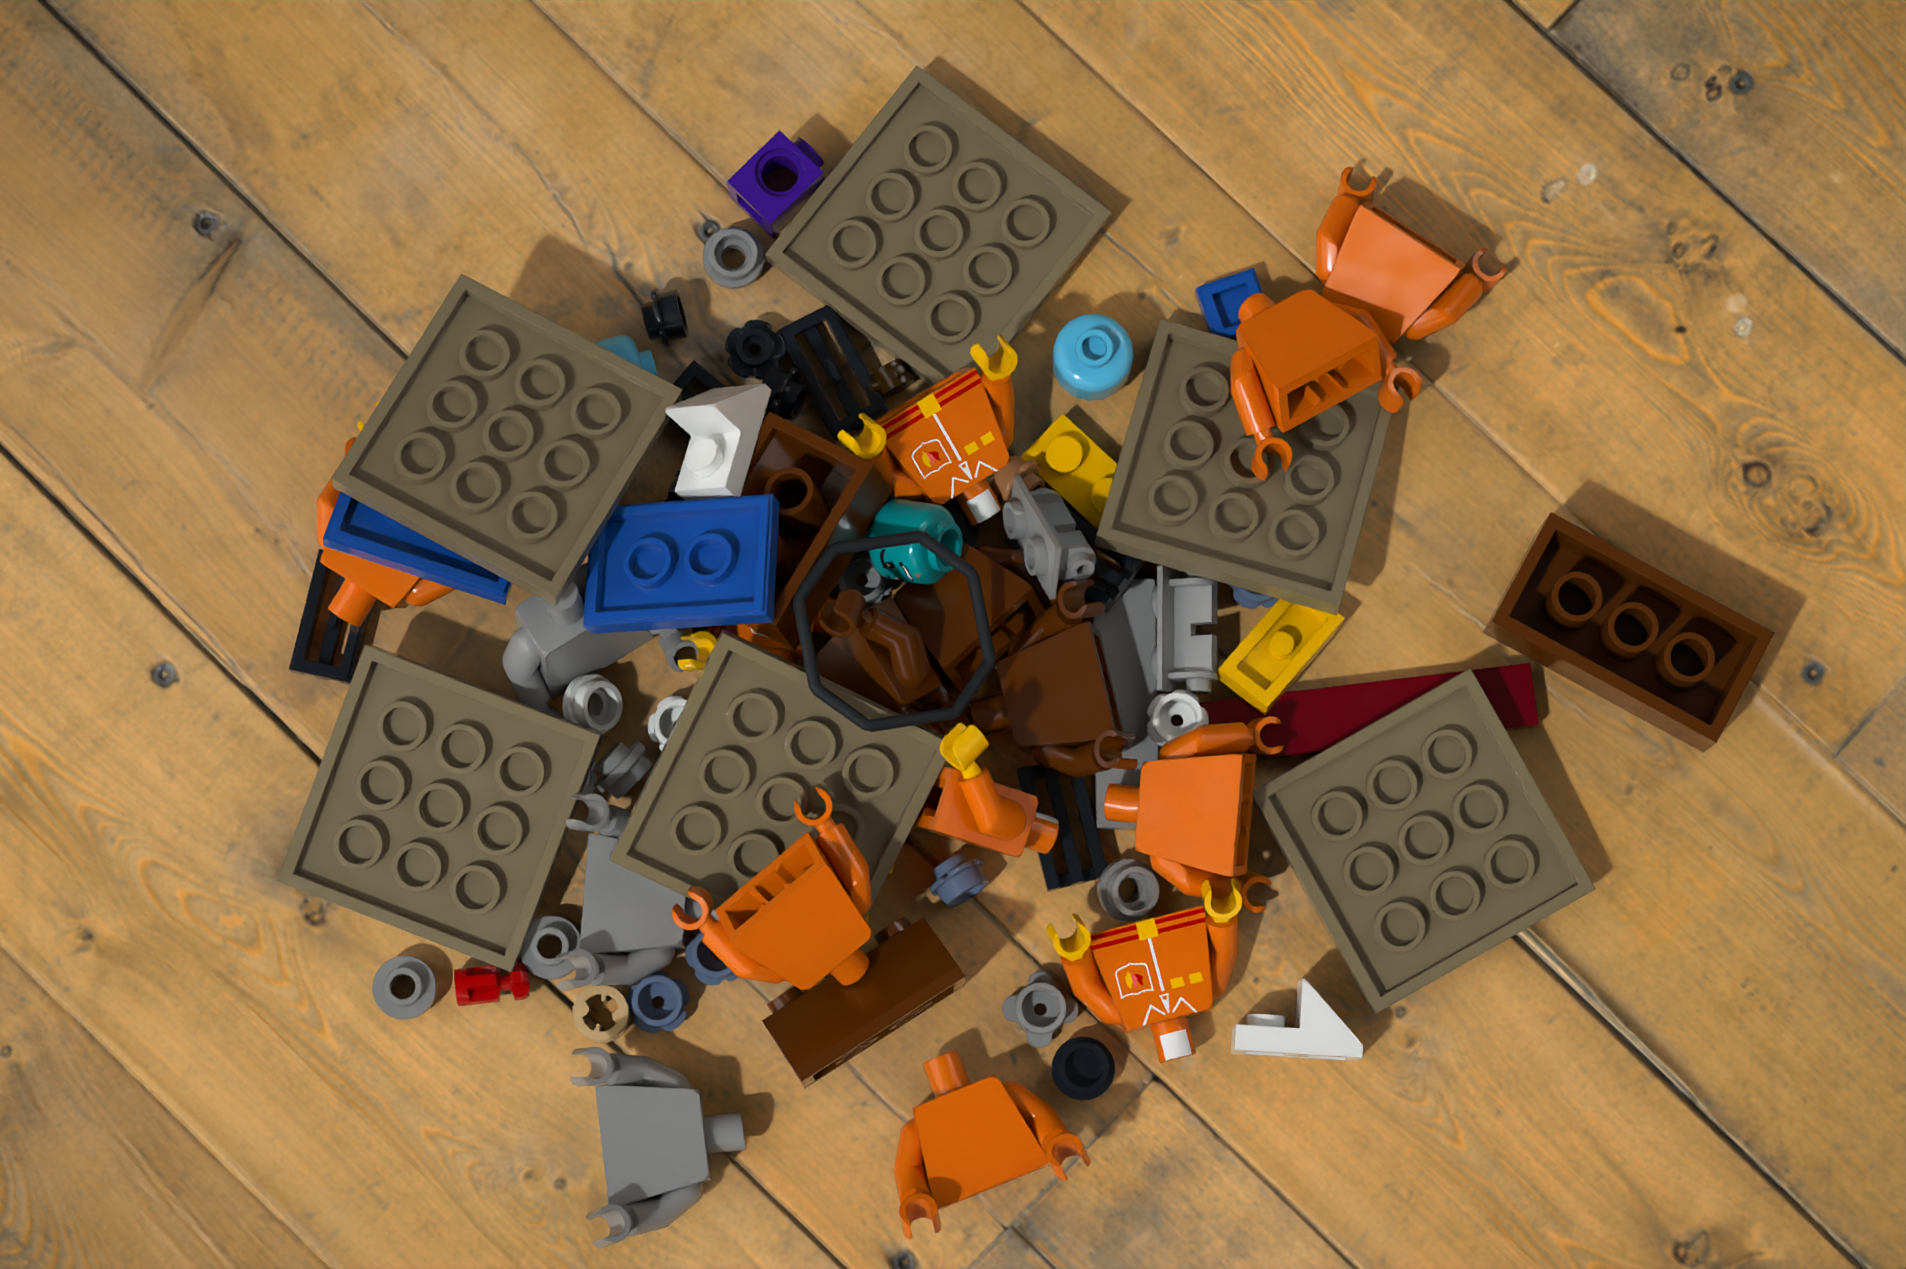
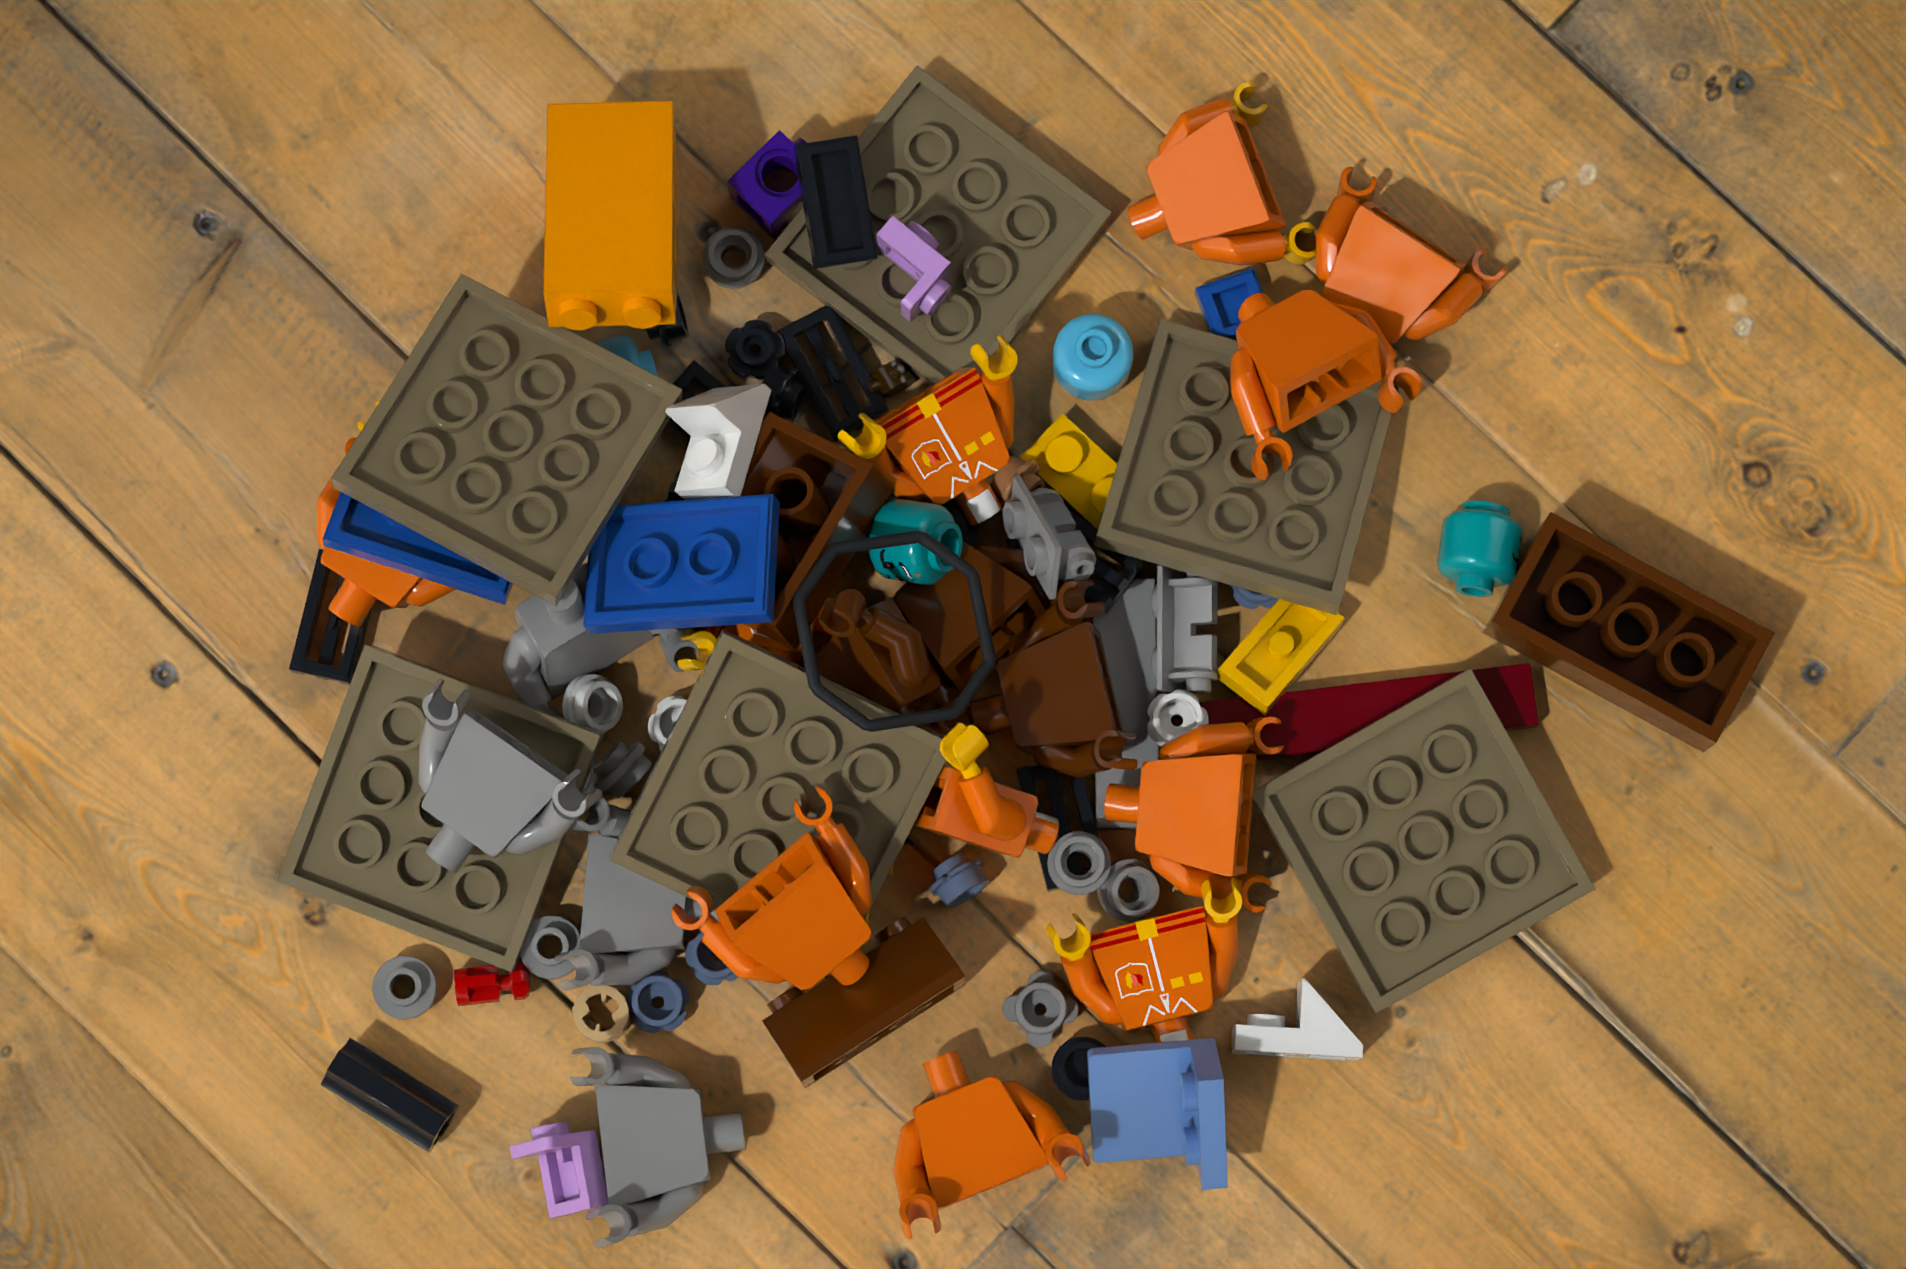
light grey plate [833,551,893,610] -> none
none -> black axle [321,1038,459,1153]
none -> light grey torso [418,679,602,873]
none -> lavender bracket [509,1122,608,1219]
none -> light orange slope [543,101,680,330]
none -> black tile [793,135,878,269]
none -> lavender bracket [877,216,952,322]
none -> light grey plate [1047,831,1111,895]
none -> medium blue bracket [1087,1038,1228,1190]
none -> orange torso [1128,81,1316,266]
none -> teal head [1437,501,1523,597]

